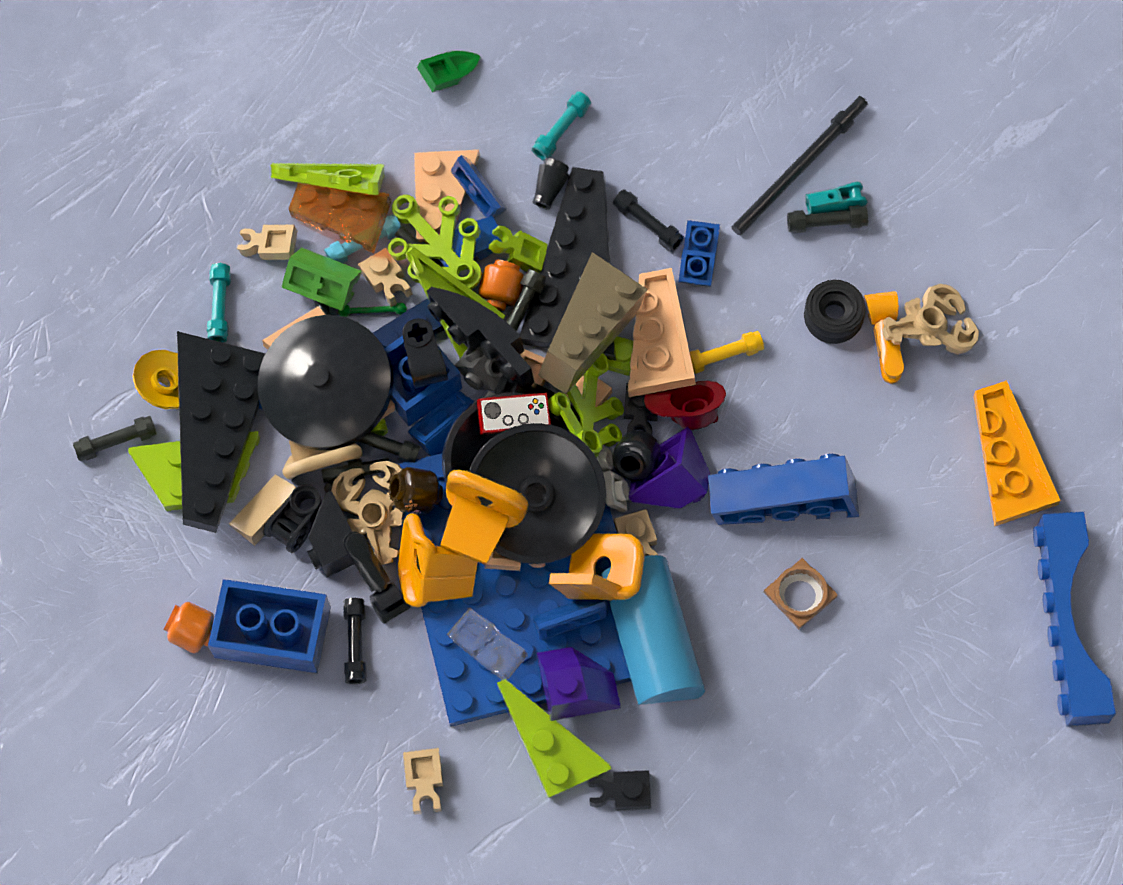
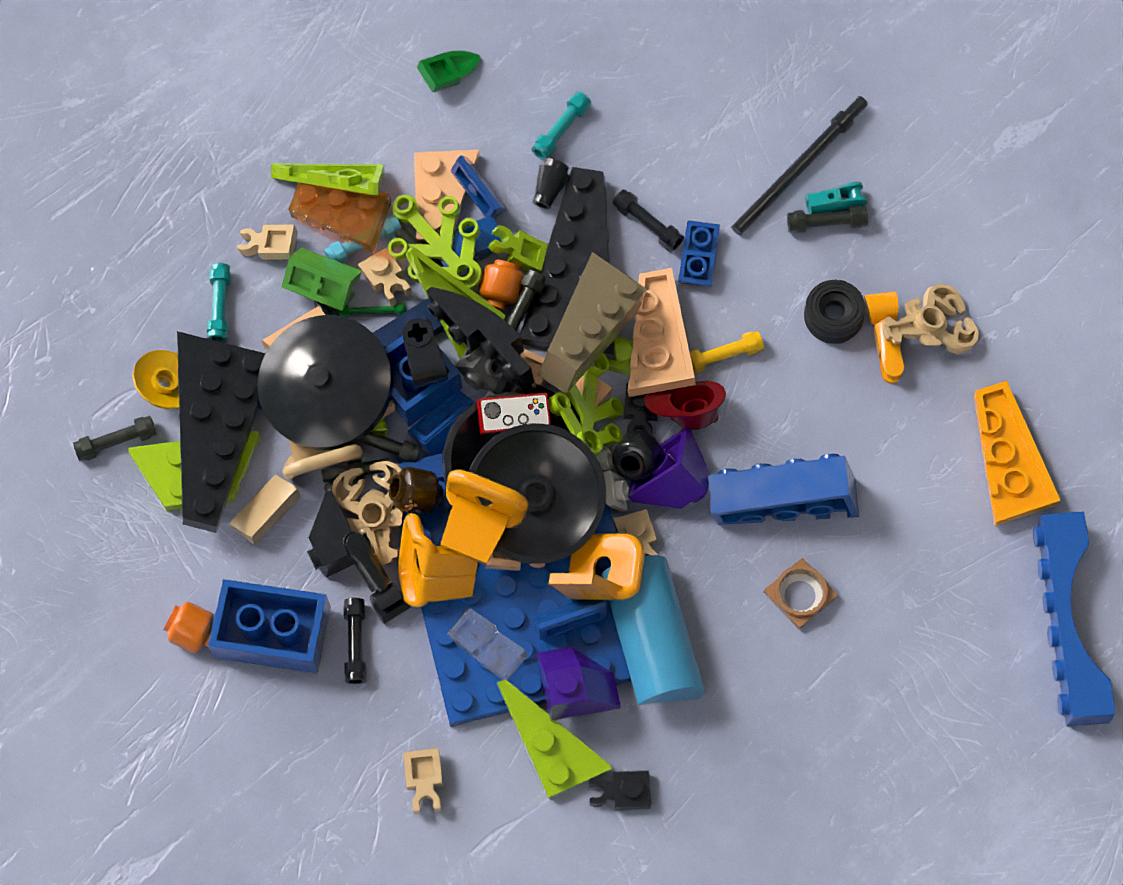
black piece [263,485,323,553] -> none

